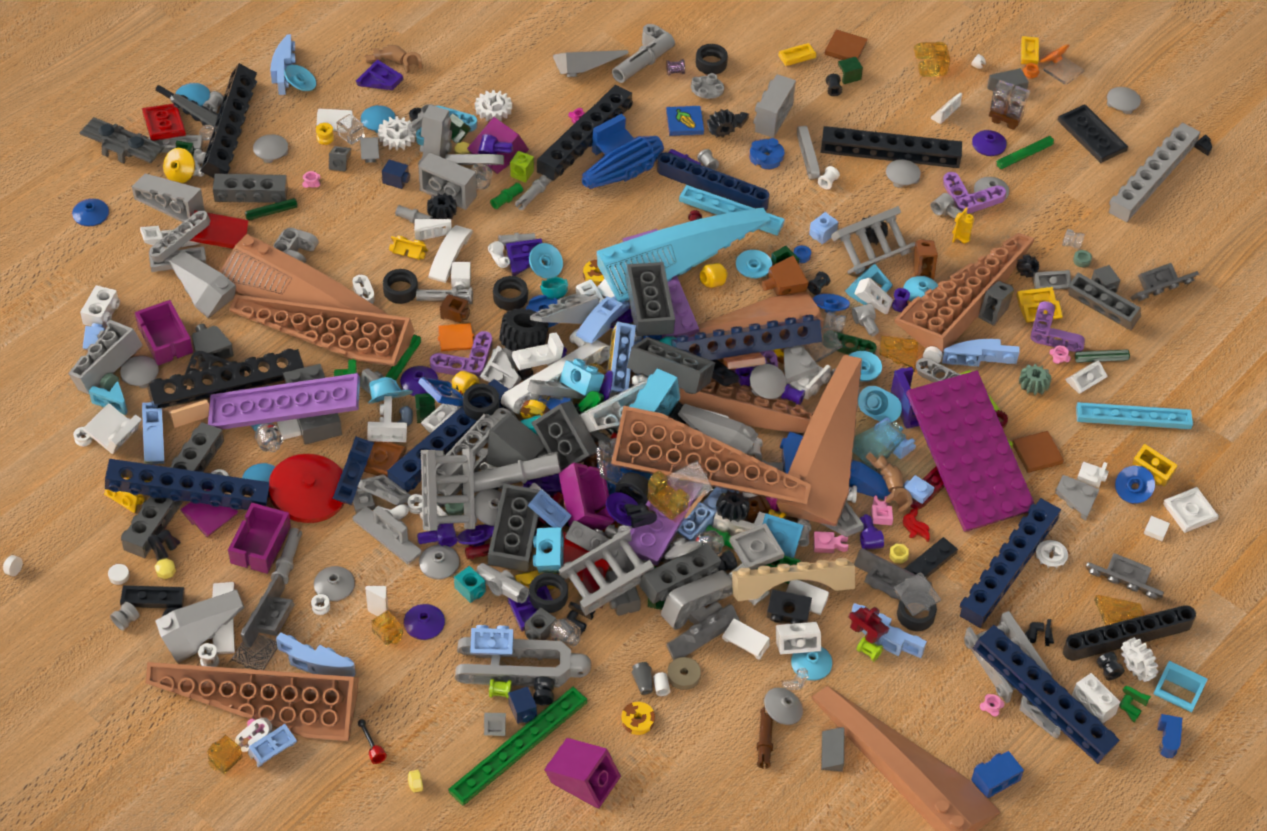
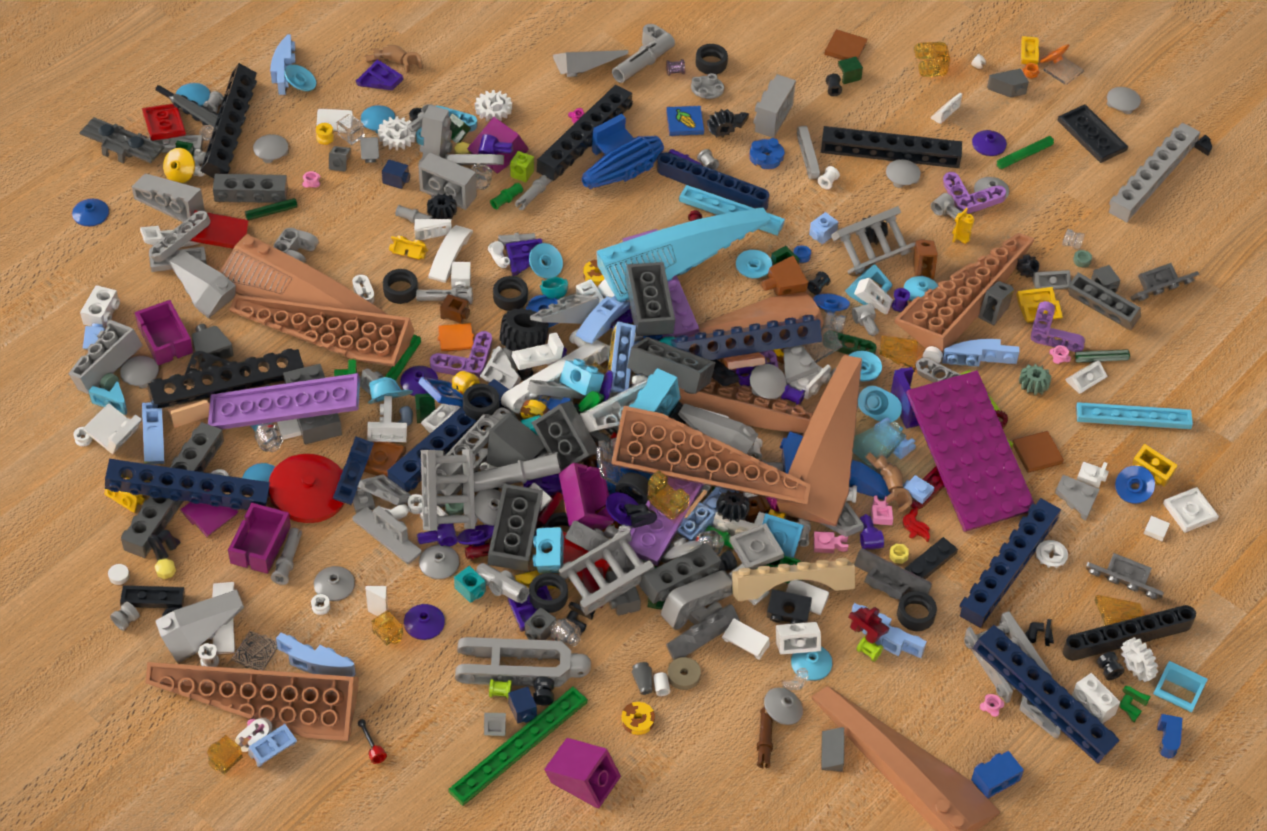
white tile [3,555,23,577] -> none
flat silver bracket [241,574,294,648] -> none
light yellow tile [408,770,423,793] -> none
light blue bracket [470,625,514,655] -> none
medium blue plate [527,489,572,529] -> none
clear piece [667,460,713,505] -> none
yellow head [699,263,728,288] -> none
yellow plate [778,43,816,66] -> none
clear piece [893,572,941,616] -> none
clear hips [989,80,1030,130] -> none

